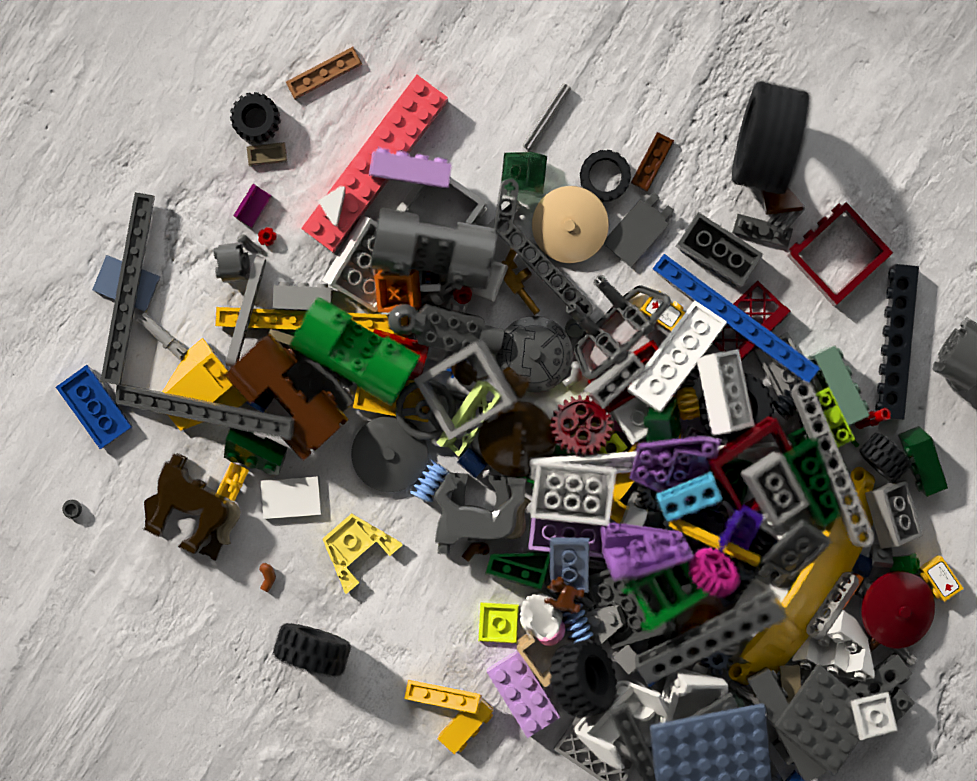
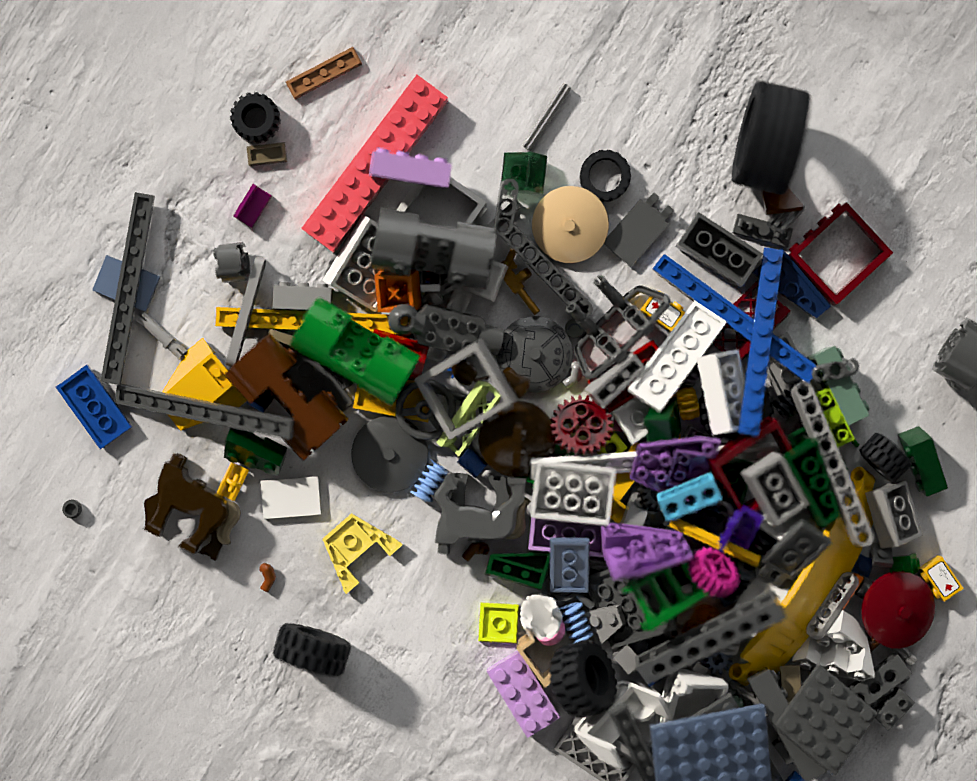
dark grey hand [236,234,263,253] -> none
red plate [258,227,277,246] -> none
white slope [318,186,346,227] -> none
yellow plate [404,680,482,714] -> none
yellow brick [437,693,493,755] -> none
red plate [453,286,472,304] -> none
reddish brown animal [544,577,585,614] -> none
reddish brown tile [631,132,674,192] -> none
white tile [851,692,897,740] -> none
red pin [855,408,891,429] -> none
black brick [875,264,919,420] -> none
none -> blue plate [738,247,783,437]
none -> dark blue wing [752,248,831,319]
none -> dark grey piece [812,358,859,383]

